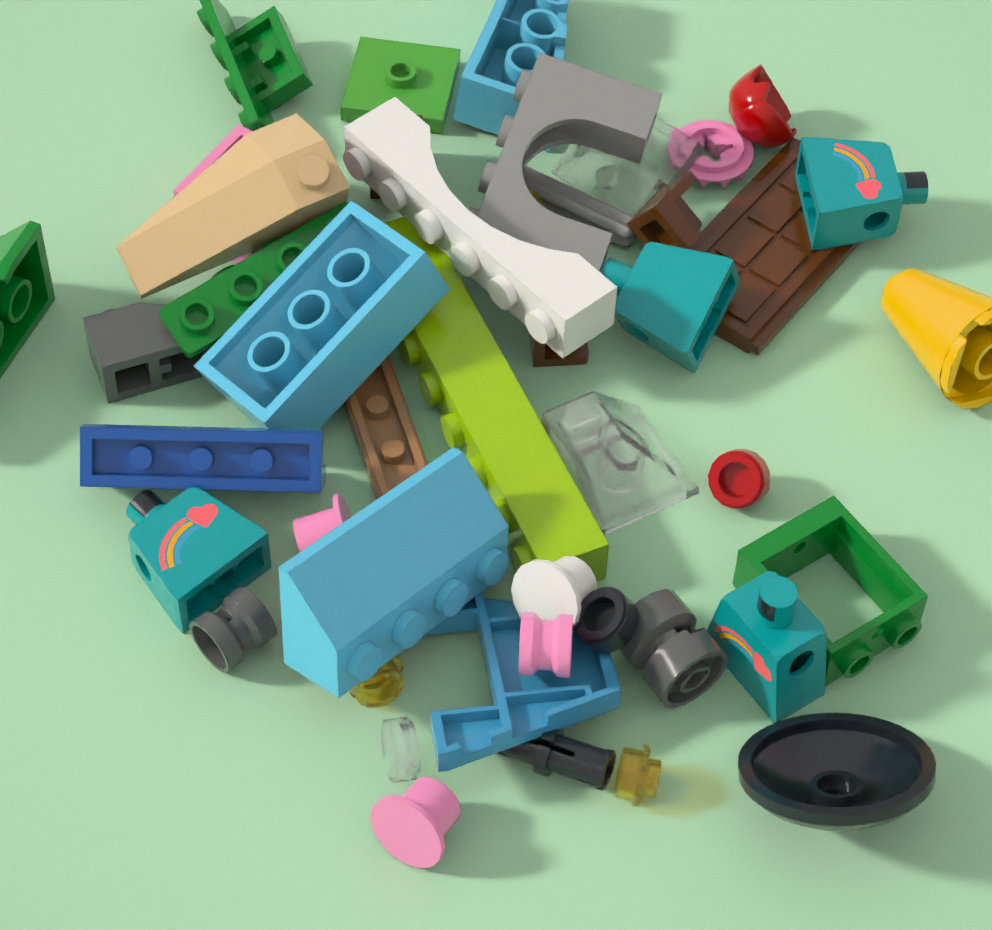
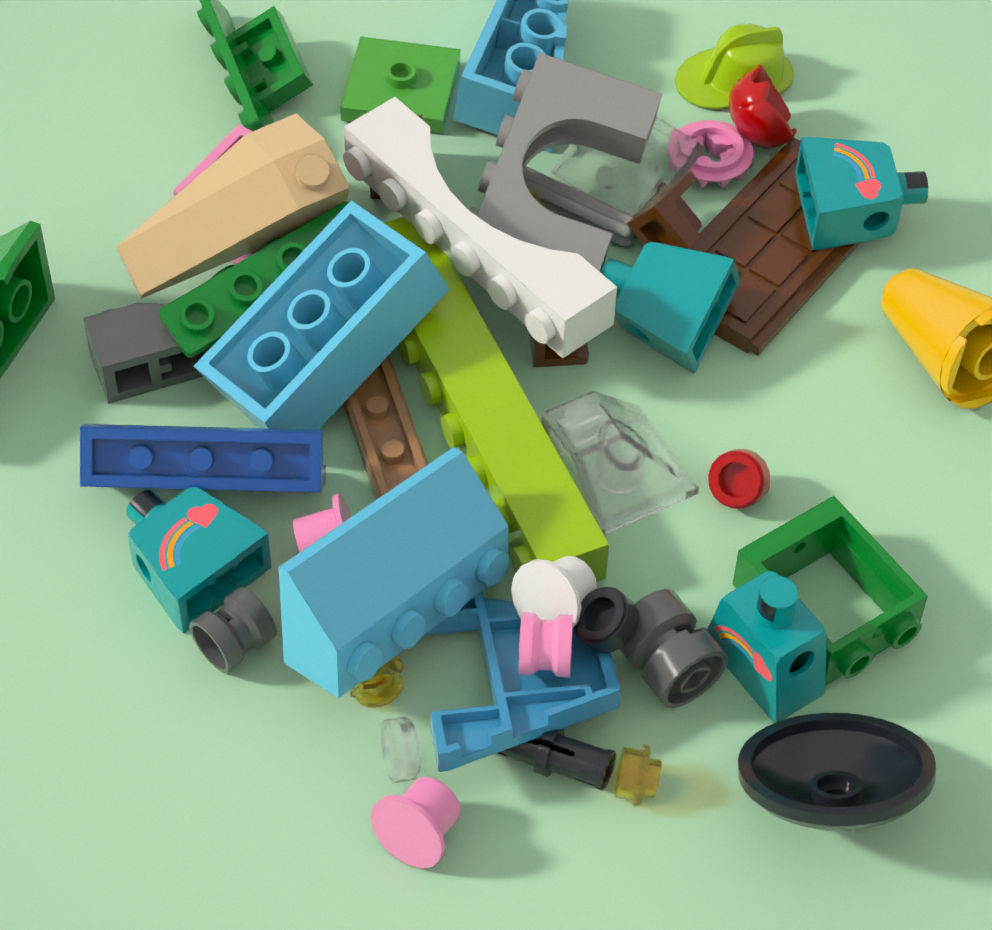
none -> lime piece [675,24,794,110]

